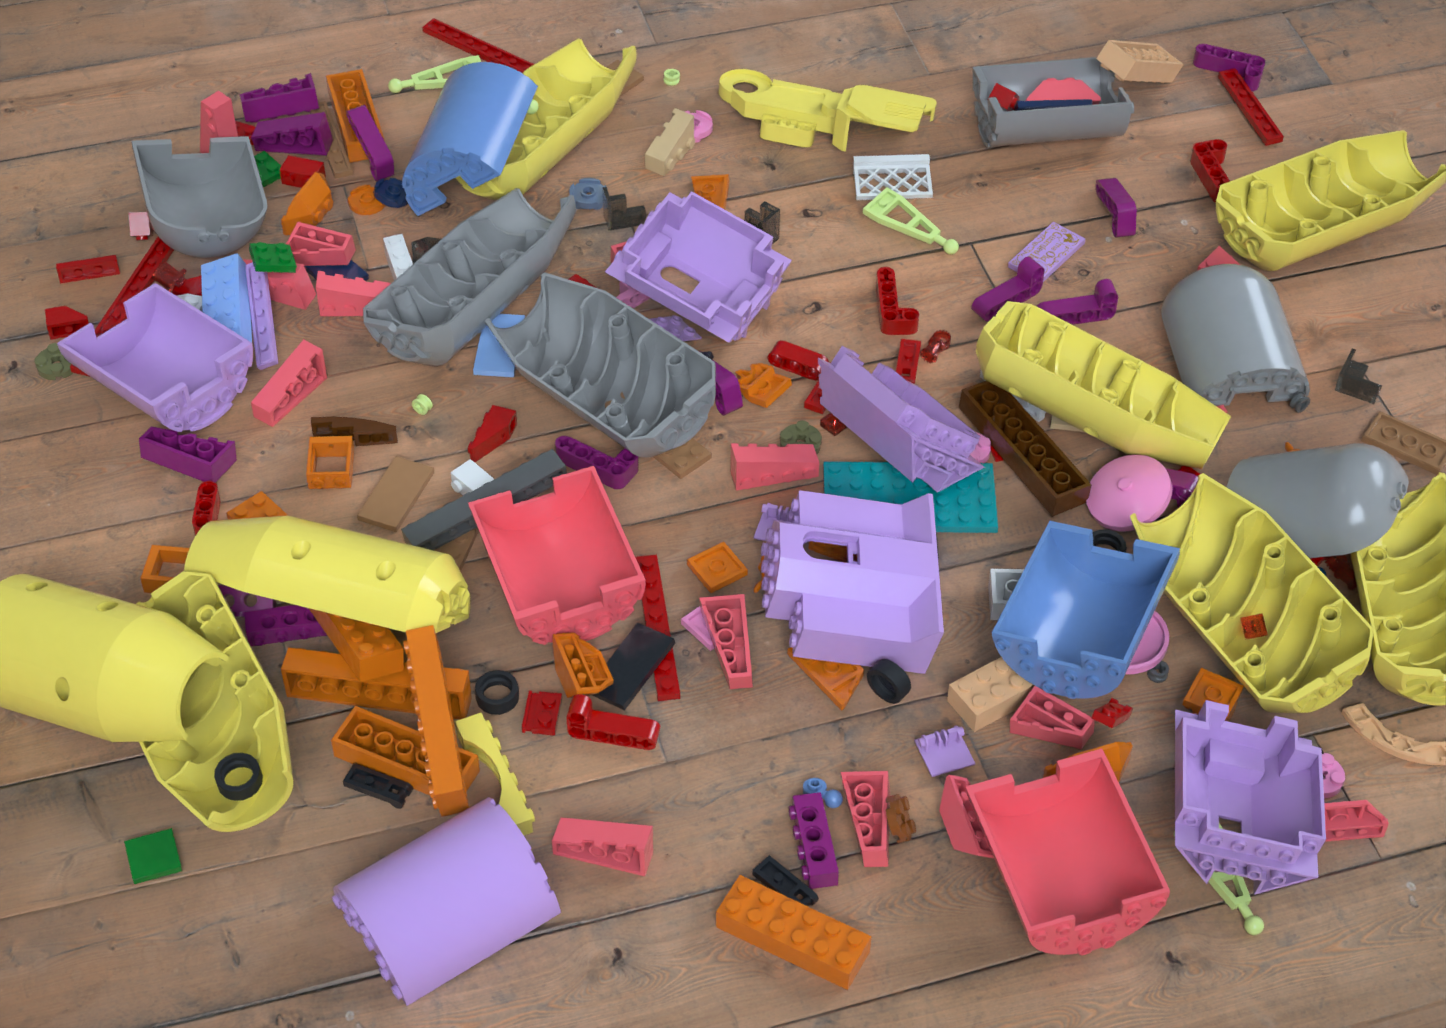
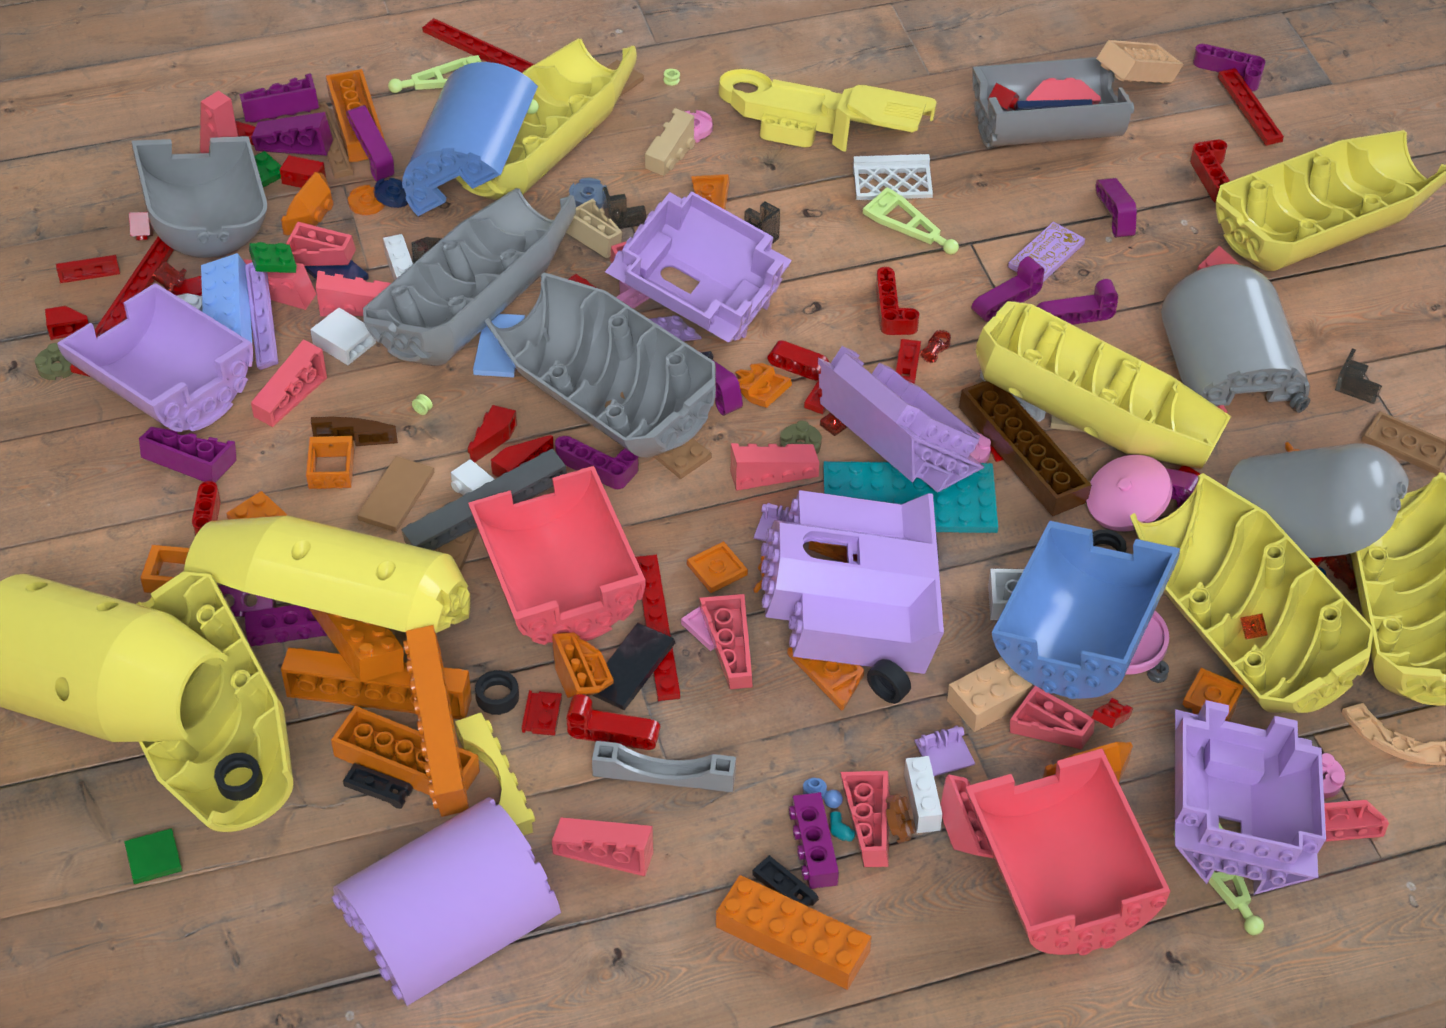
none -> white brick [310,308,376,365]
none -> red slope [491,435,554,477]
none -> tan wedge [566,199,622,258]
none -> light grey arch [592,741,736,792]
none -> teal arm [830,811,855,842]
none -> white brick [904,756,942,833]

